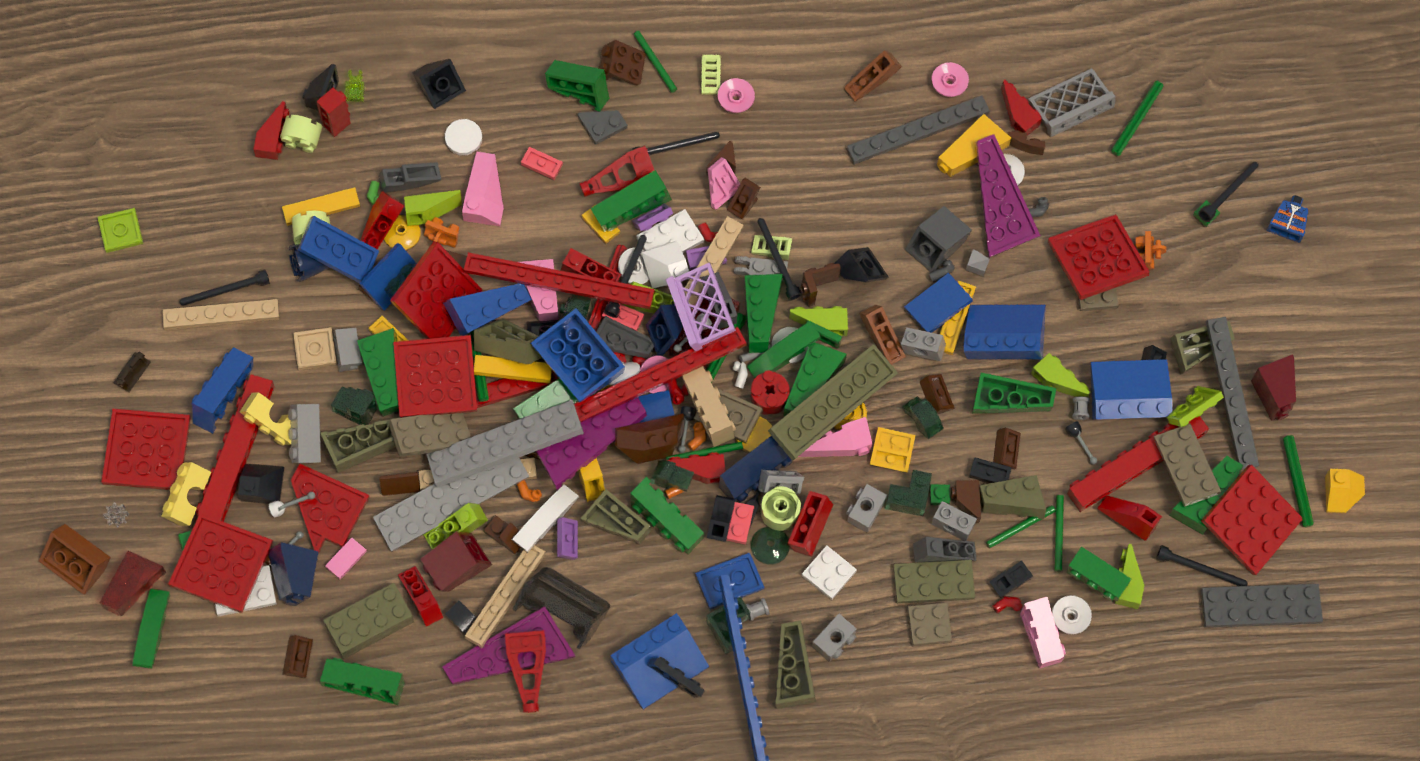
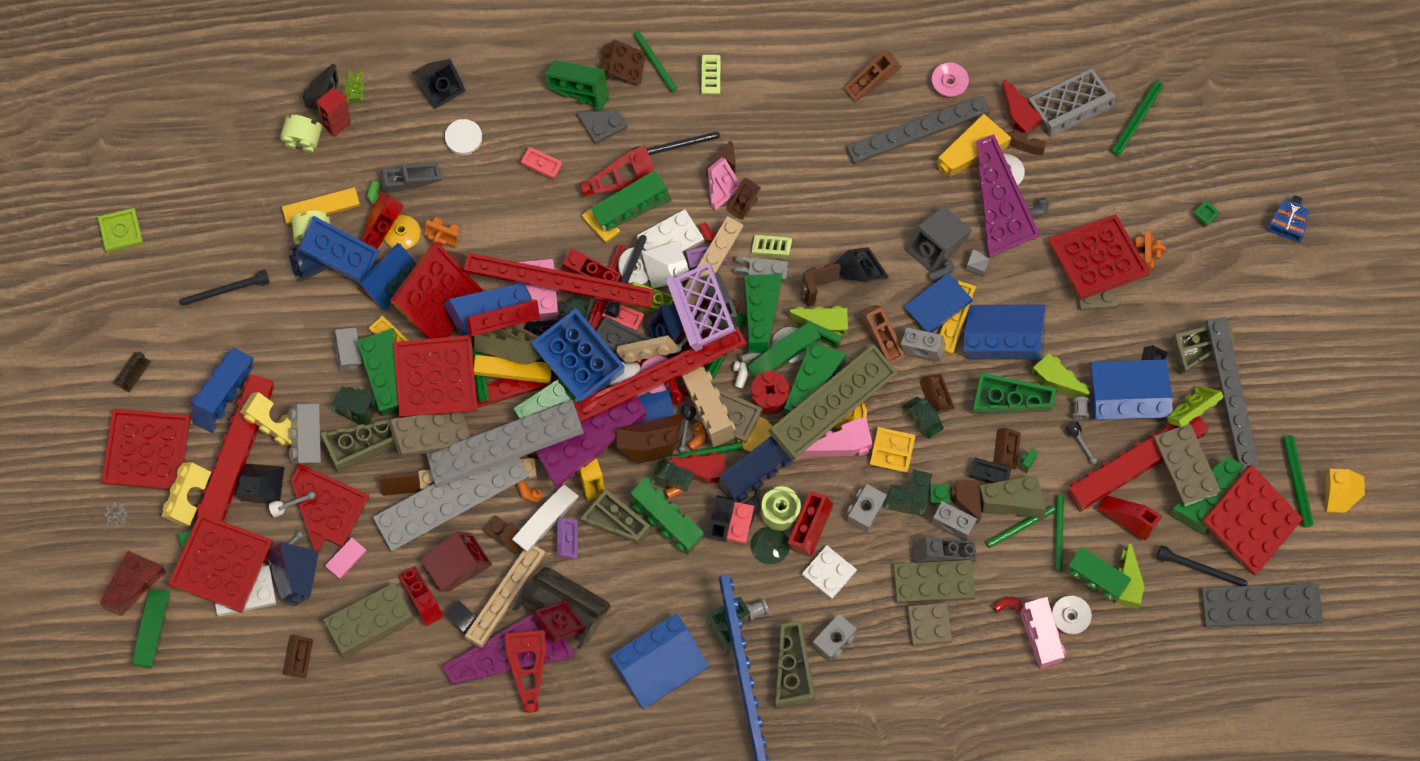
dark orange slope [39,524,111,595] -> none
tan plate [163,299,279,330] -> none
red slope [253,101,290,160] -> none
tan tile [293,327,337,370] -> none
green wedge [320,658,405,705] -> none
lime slope [404,190,462,226] -> none
lime slope [424,503,488,550] -> none
bright pink wedge [462,152,504,226] -> none
medium lavender plate [632,203,673,231] -> none
black plate [647,657,705,698] -> none
blue tile [695,553,765,610] -> none
bright pink dish [718,78,755,113] -> none
black piece [757,218,802,301] -> none
light grey hinge [758,470,804,494] -> none
black slope [989,560,1033,598] -> none
black piece [1199,162,1259,222] -> none
dark red slope [1251,354,1296,421] -> none
none -> red plate [466,299,540,336]
none -> dark red tile [532,600,587,643]
none -> tan plate [617,335,677,363]
none -> green plate [1020,448,1038,473]

